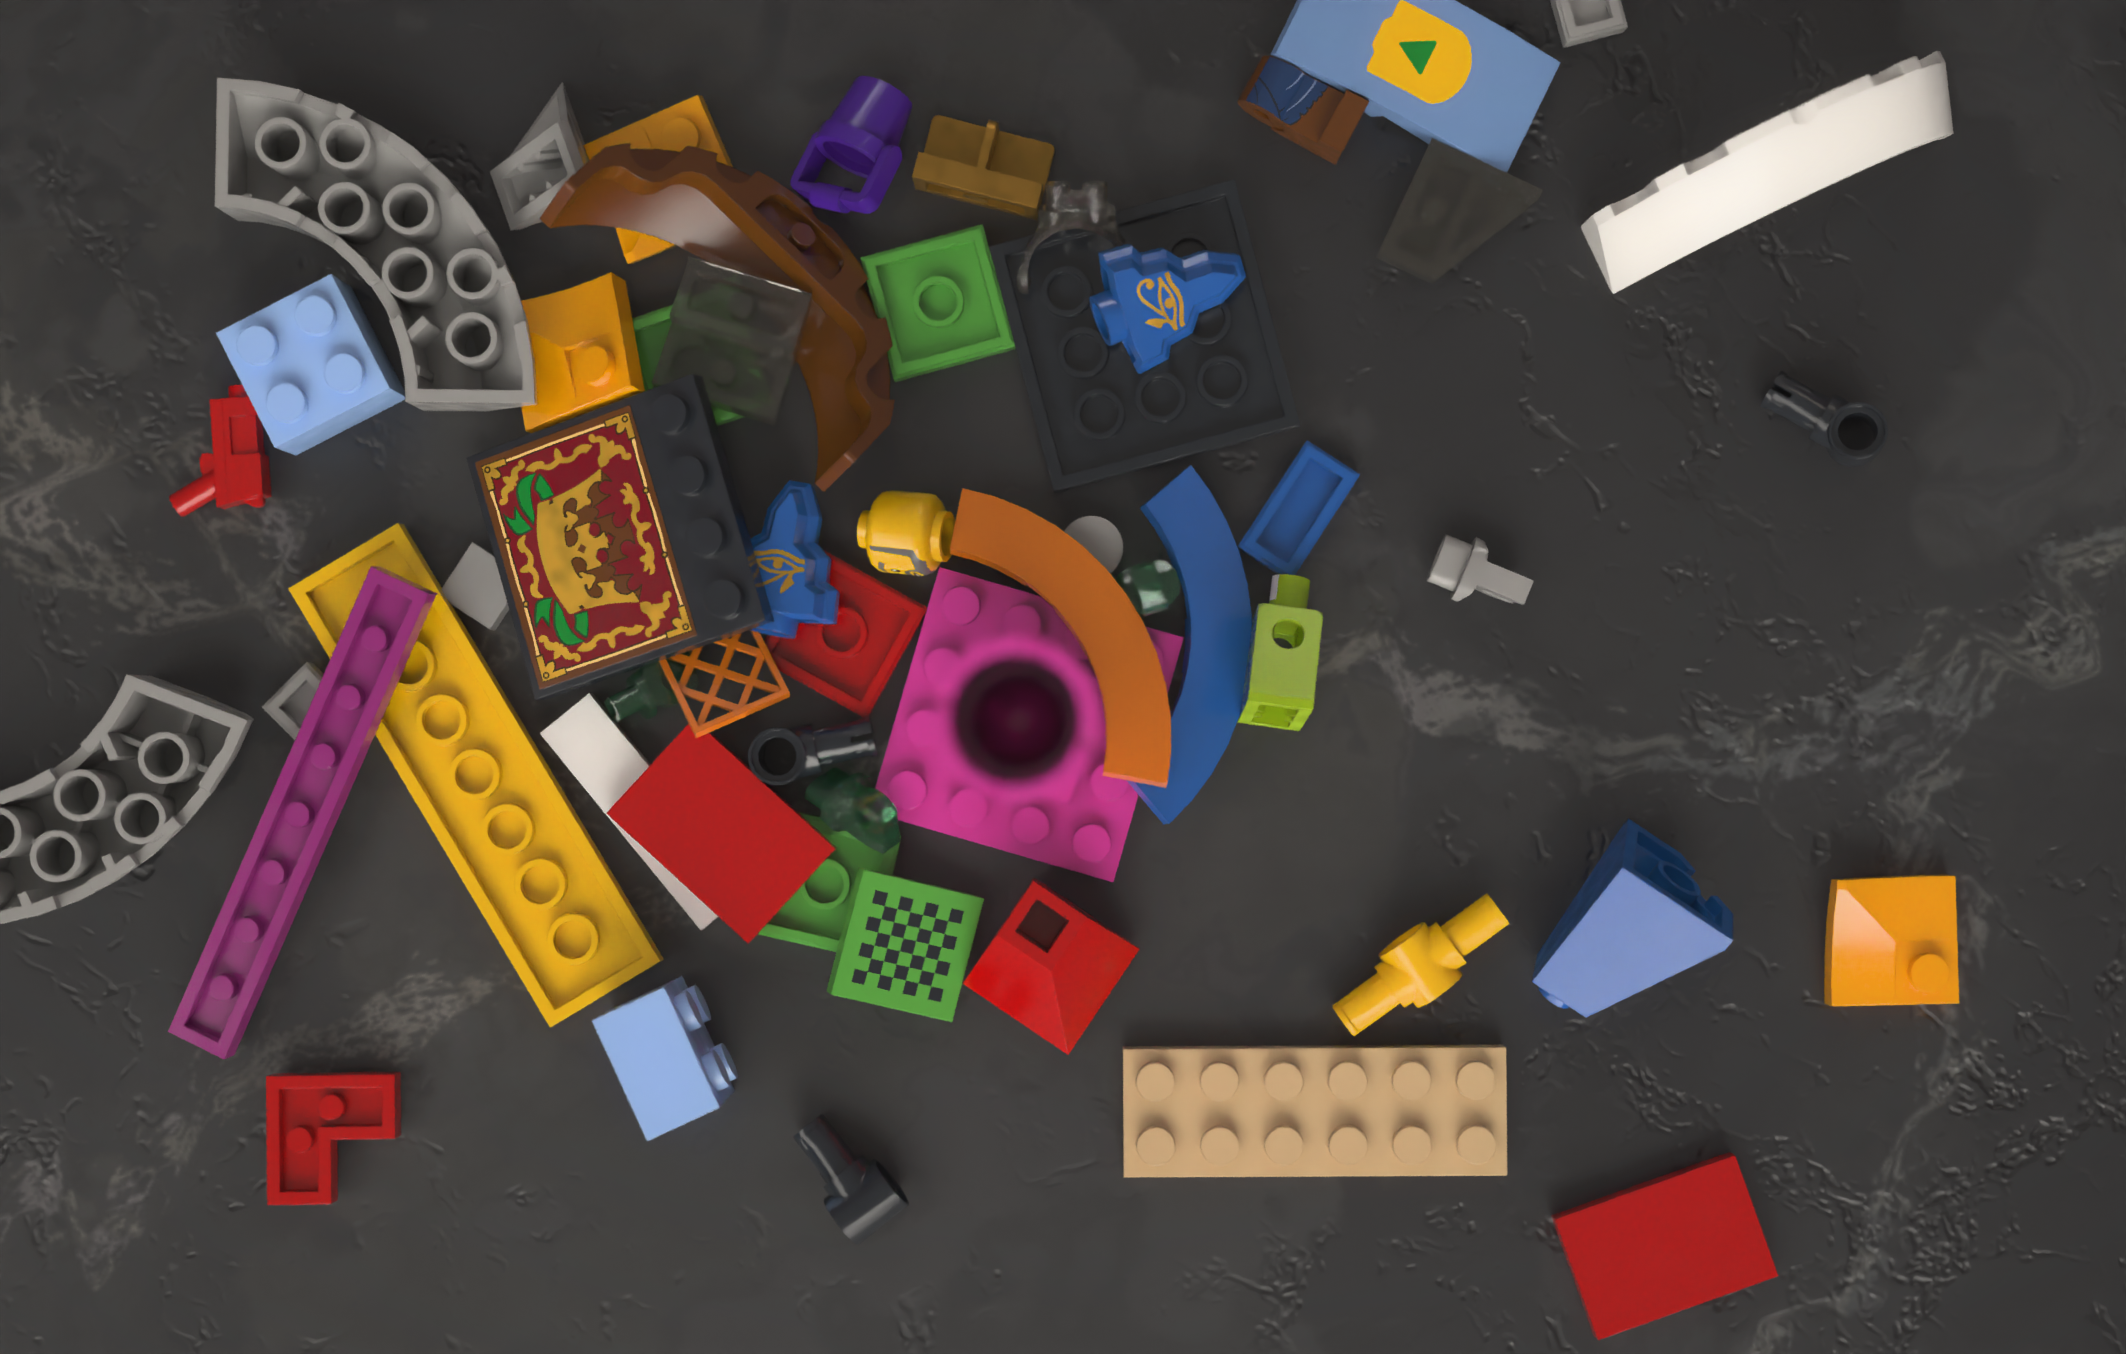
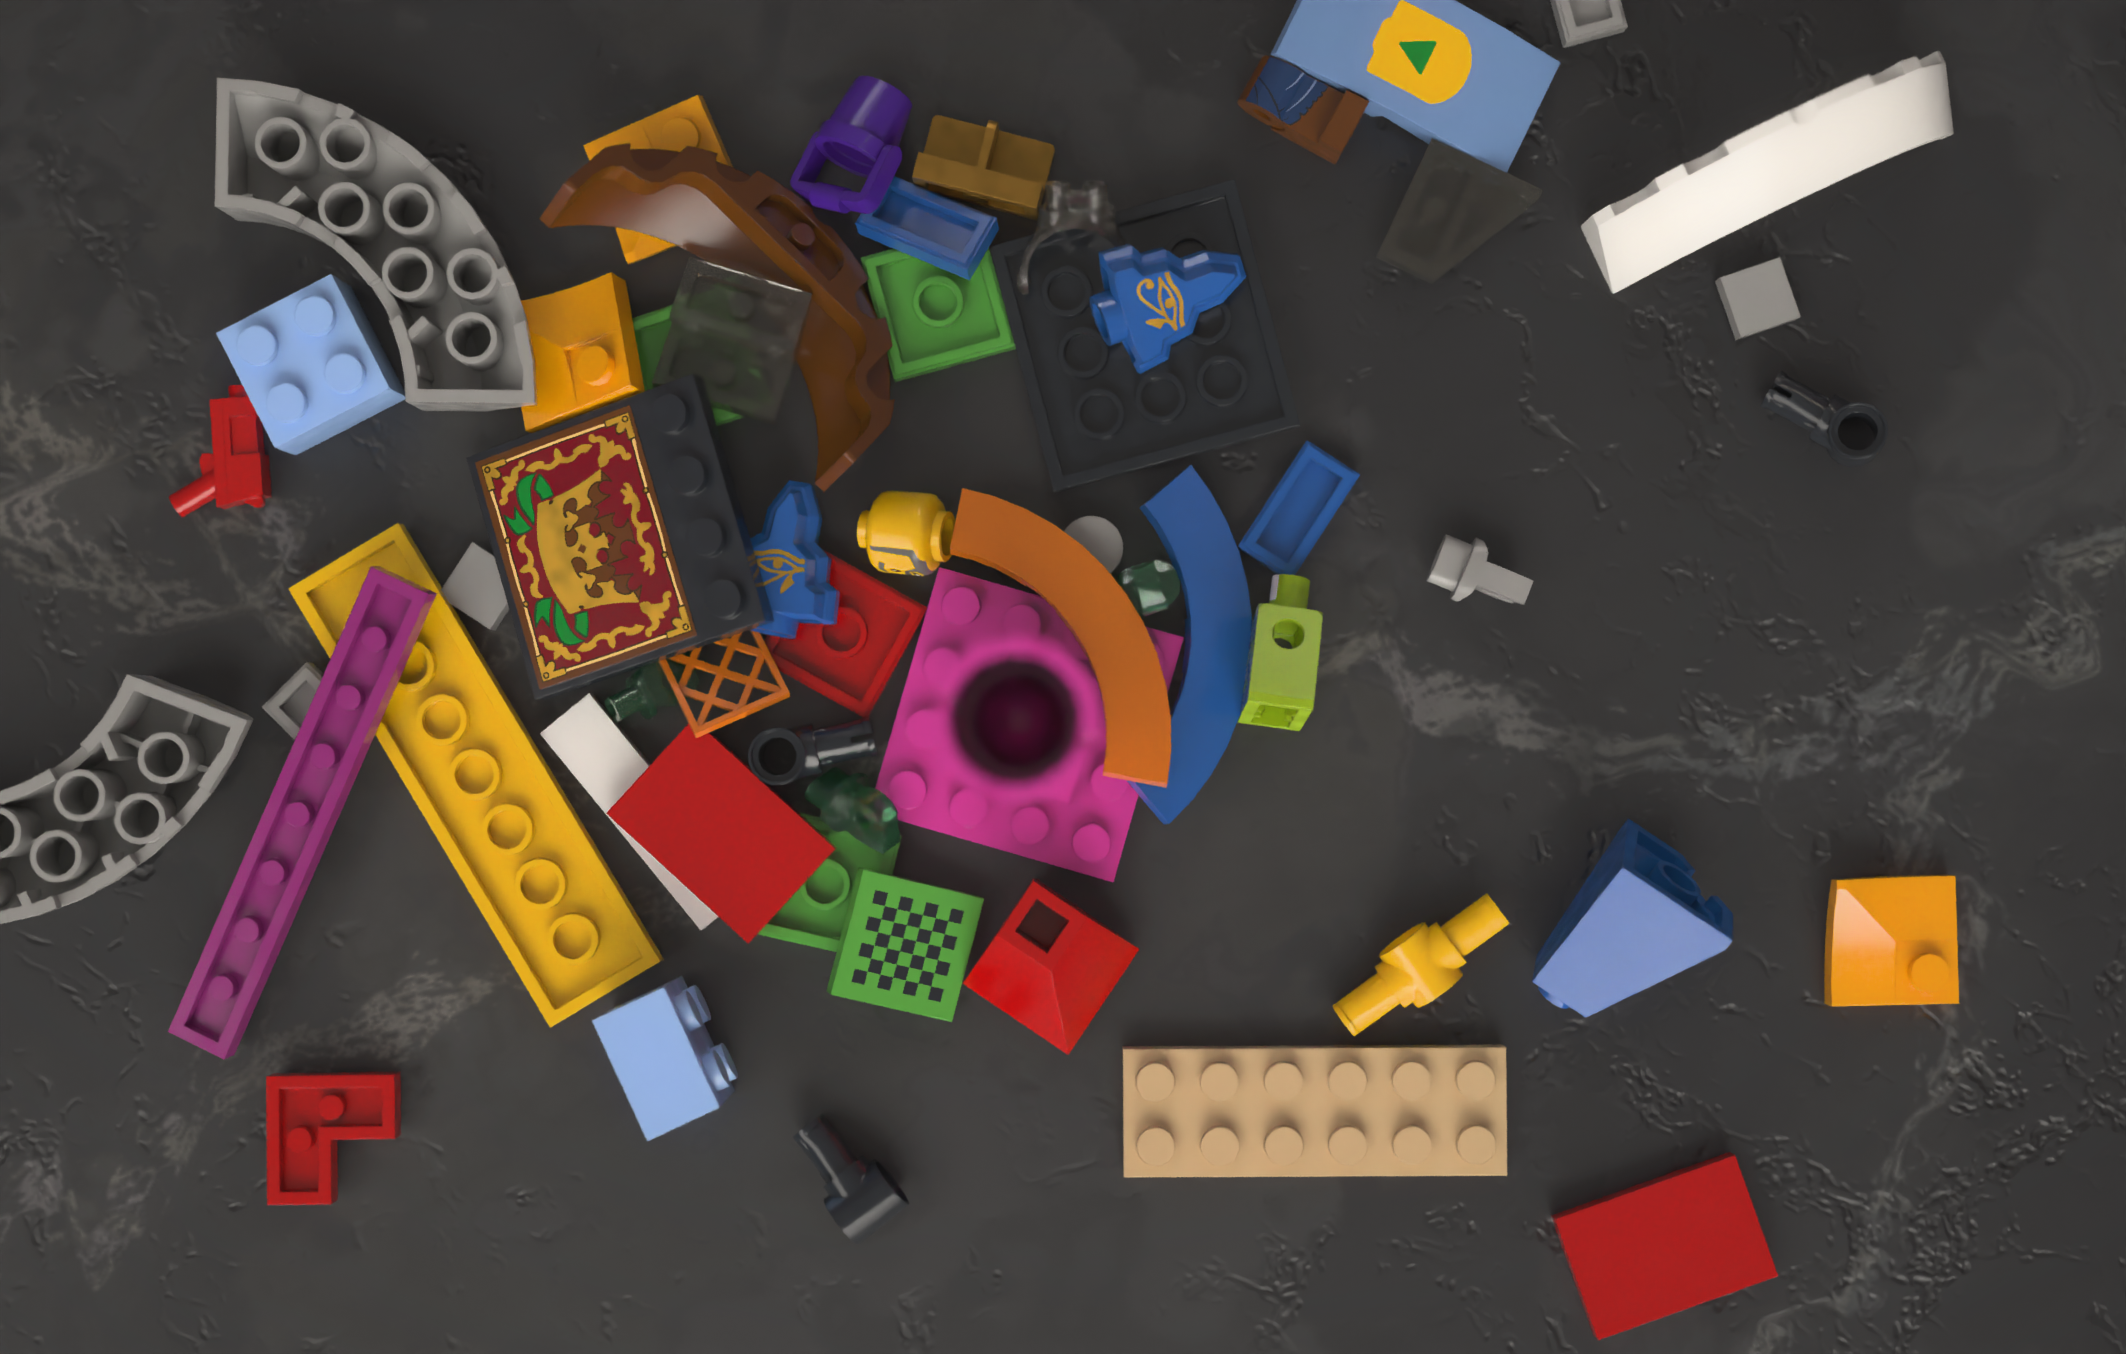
light grey slope [490,82,589,231] -> none
none -> blue tile [855,176,999,280]
none -> light grey tile [1715,257,1801,340]

